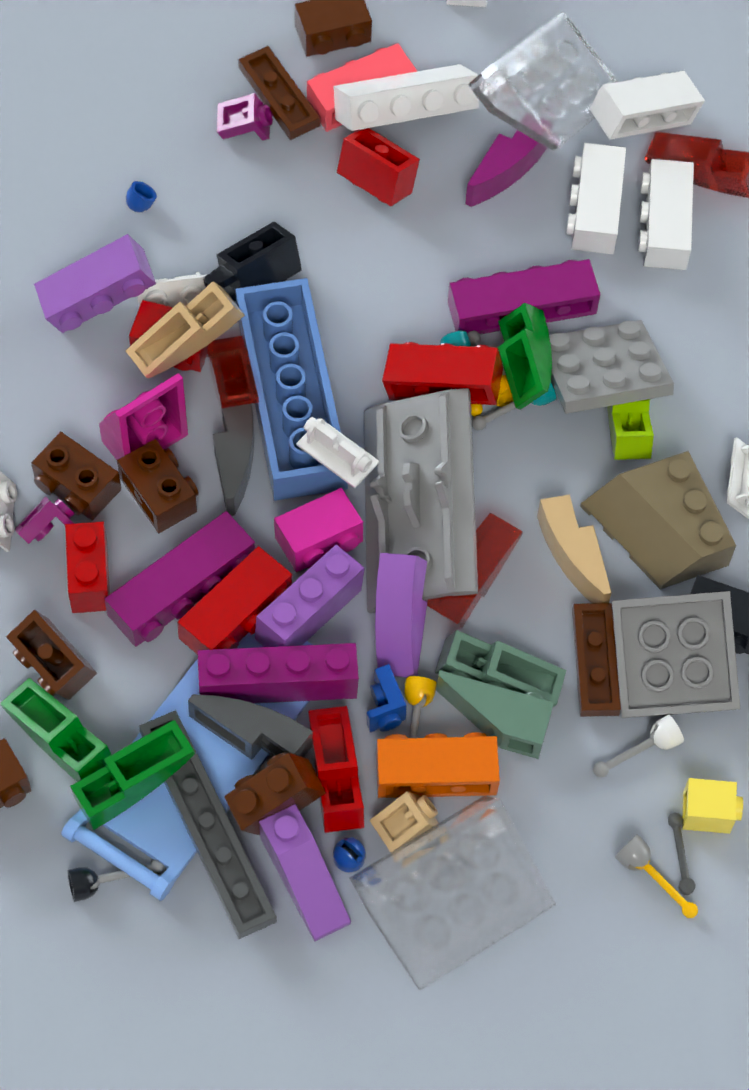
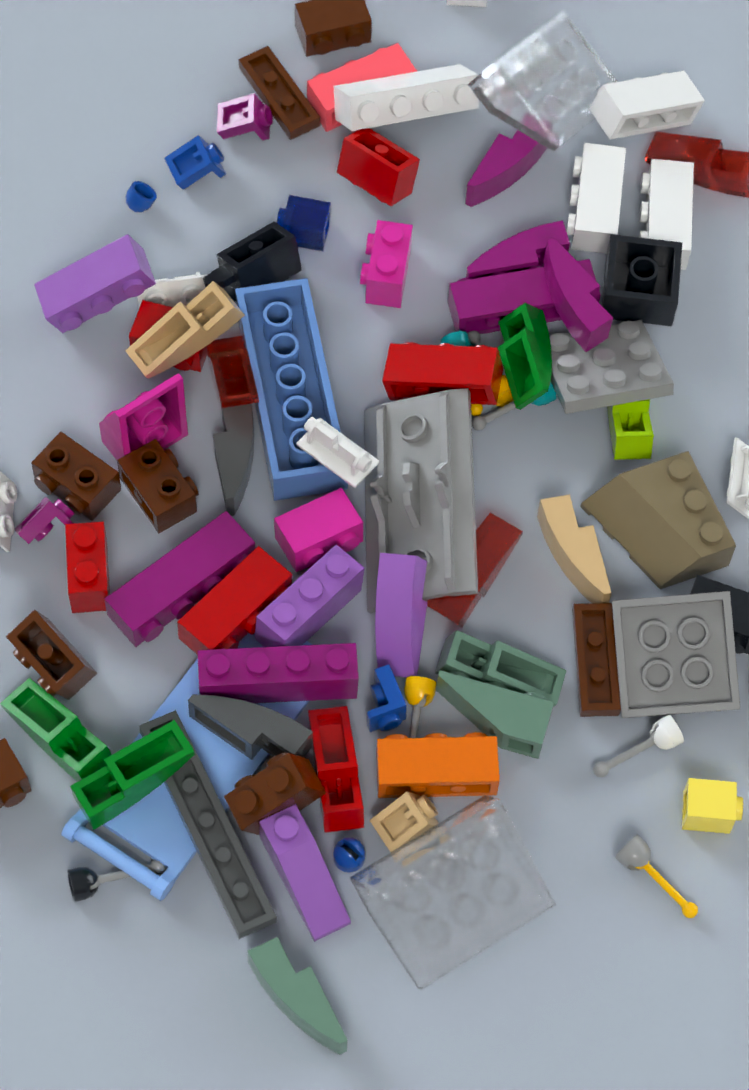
dark grey hinge [668,813,695,895] -> none
none -> blue bracket [164,135,226,190]
none -> sand green slope [247,937,348,1055]
none -> clear blue brick [277,195,331,251]
none -> dark pink brick [360,220,413,308]
none -> magenta slope [466,220,570,279]
none -> magenta slope [543,237,613,352]
none -> black brick [602,234,682,326]

